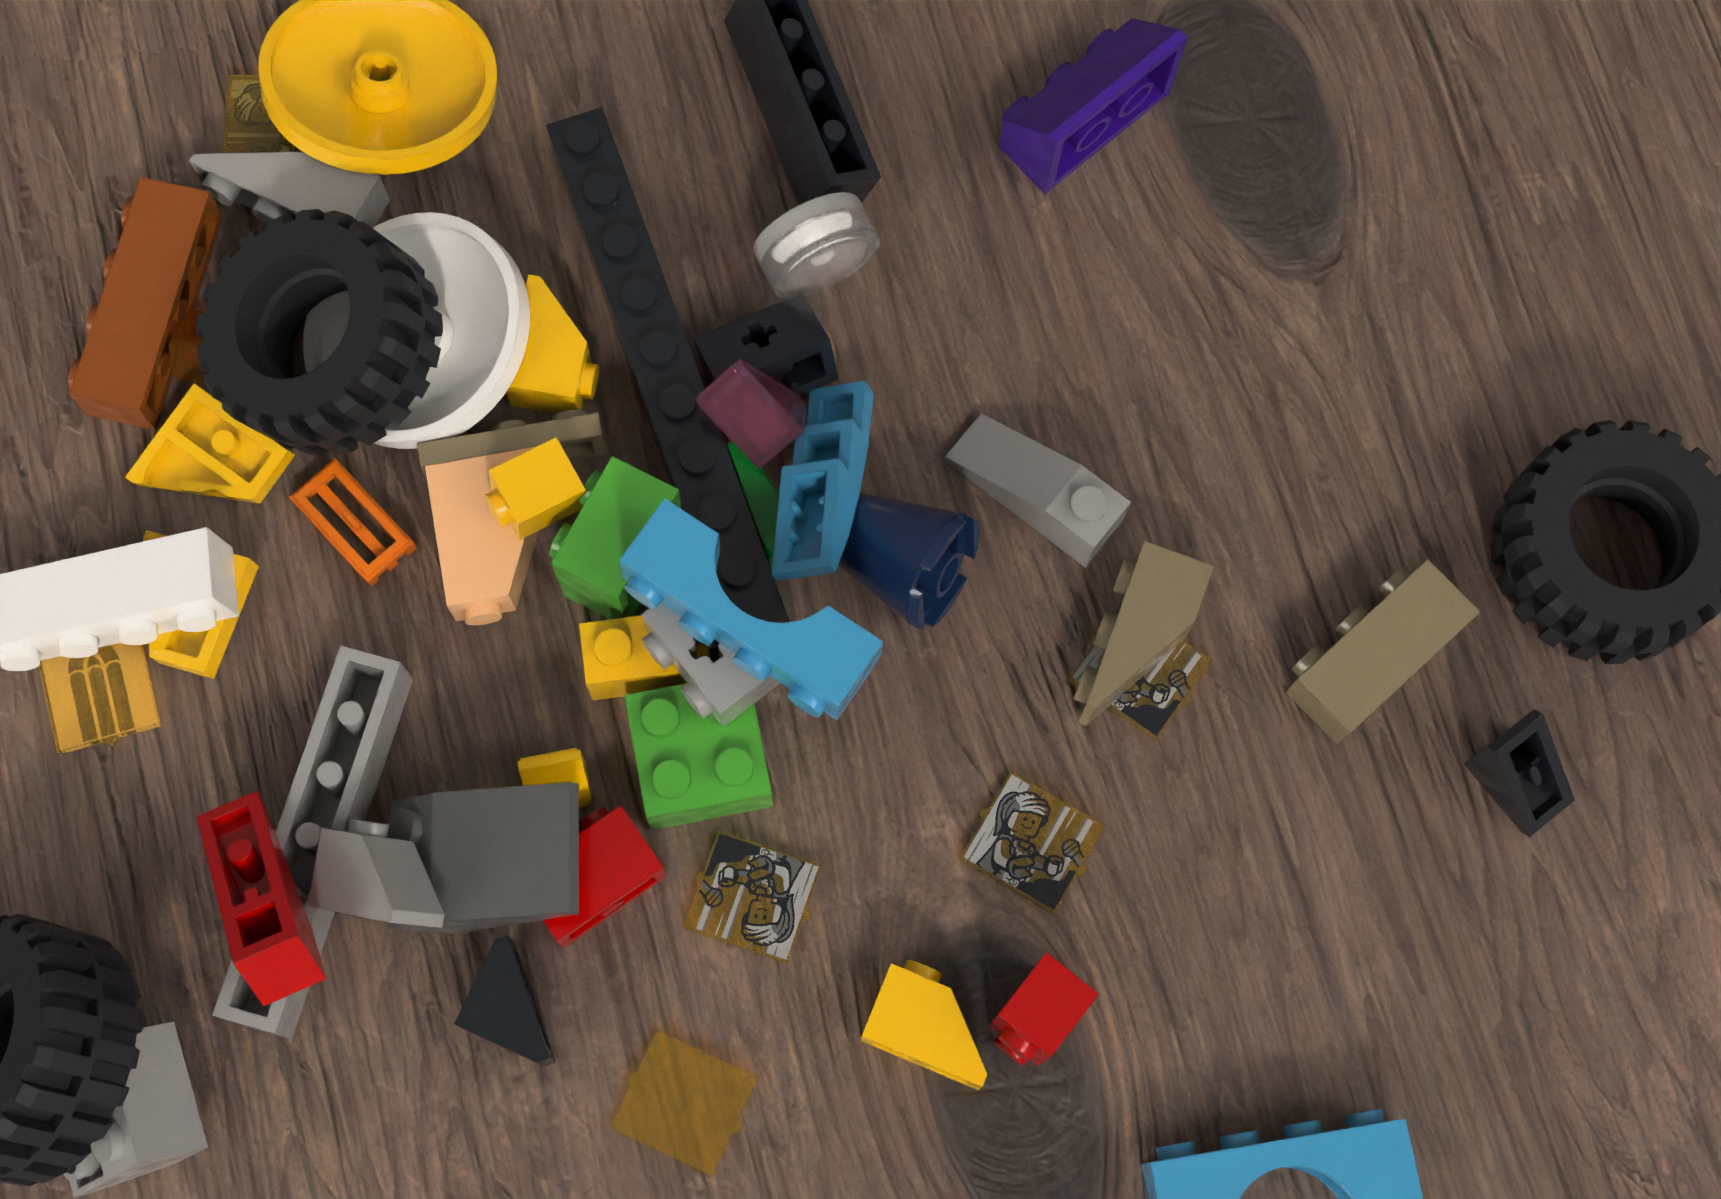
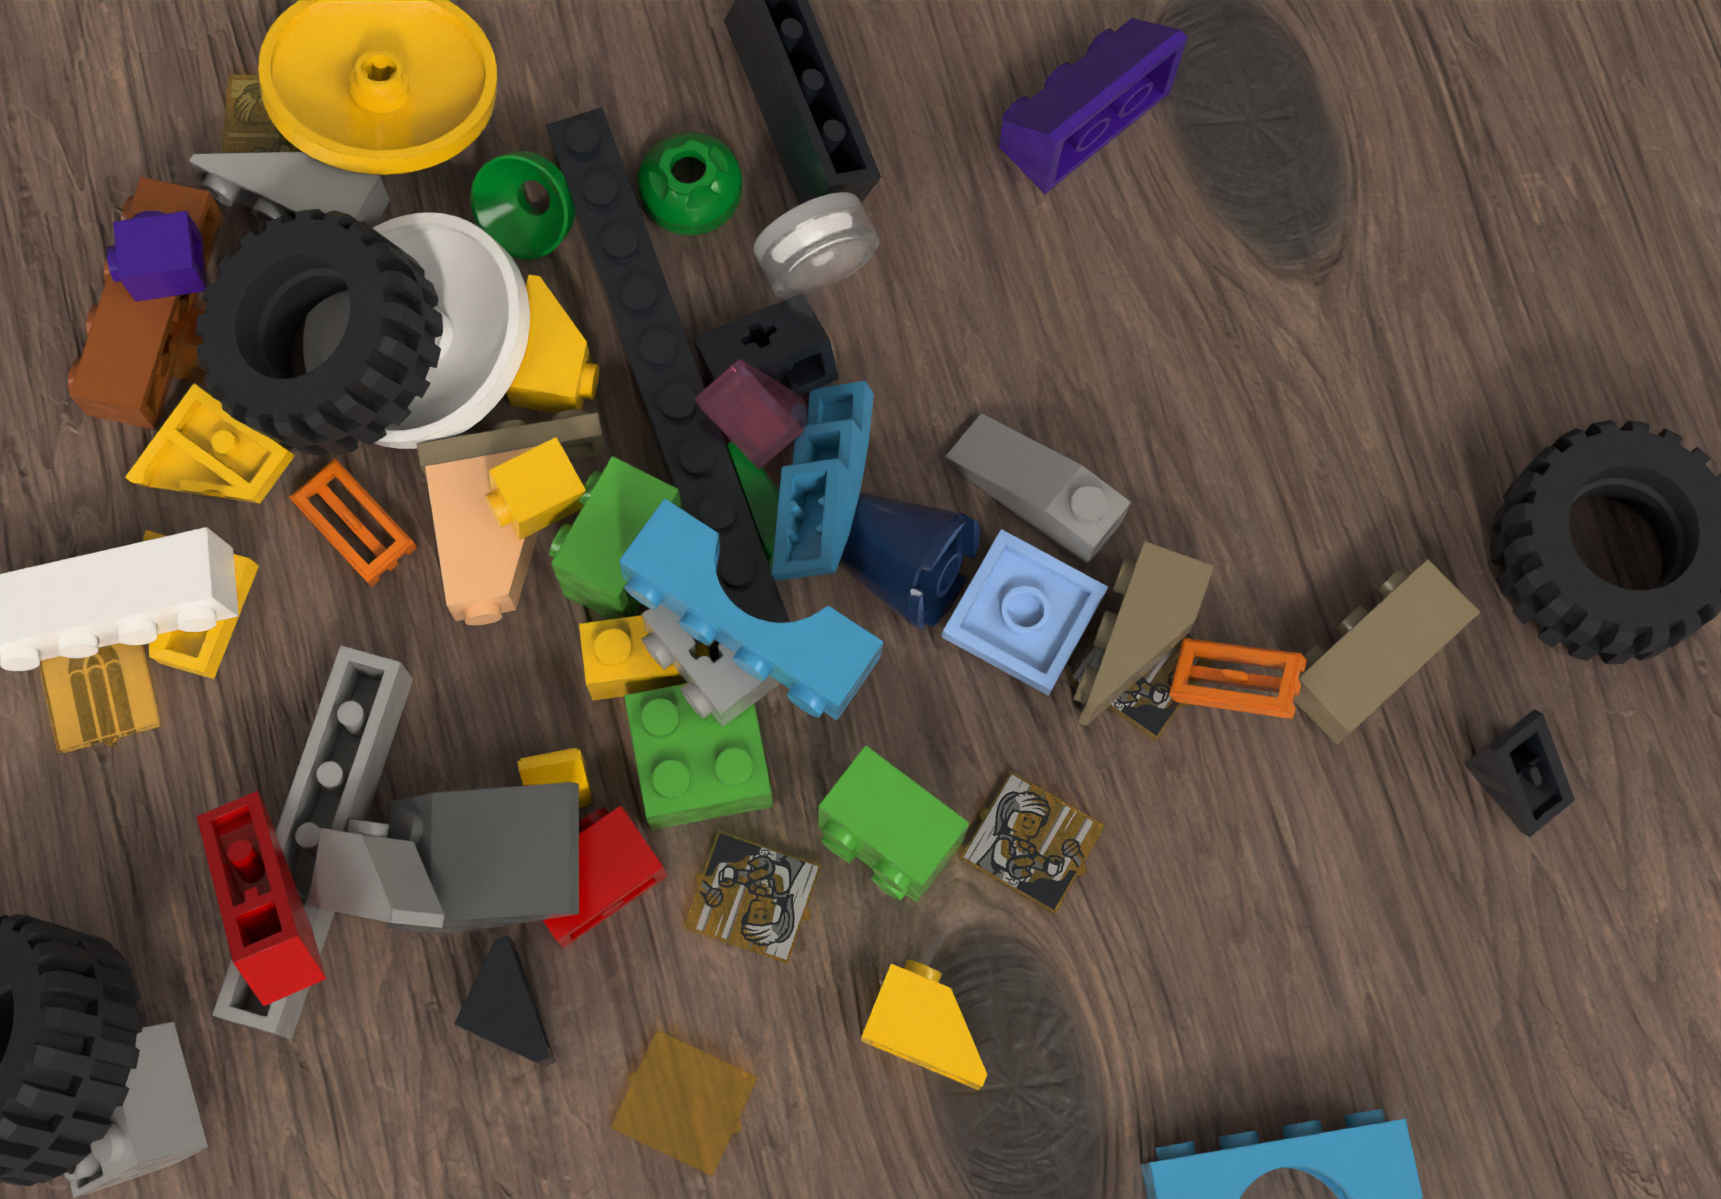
red brick [989,952,1099,1066] -> none
none -> dark purple brick [107,211,207,302]
none -> green piece [470,151,575,260]
none -> green piece [638,132,743,235]
none -> bright green brick [818,745,970,902]
none -> light blue plate [942,529,1108,696]
none -> orange tile [1169,638,1307,719]

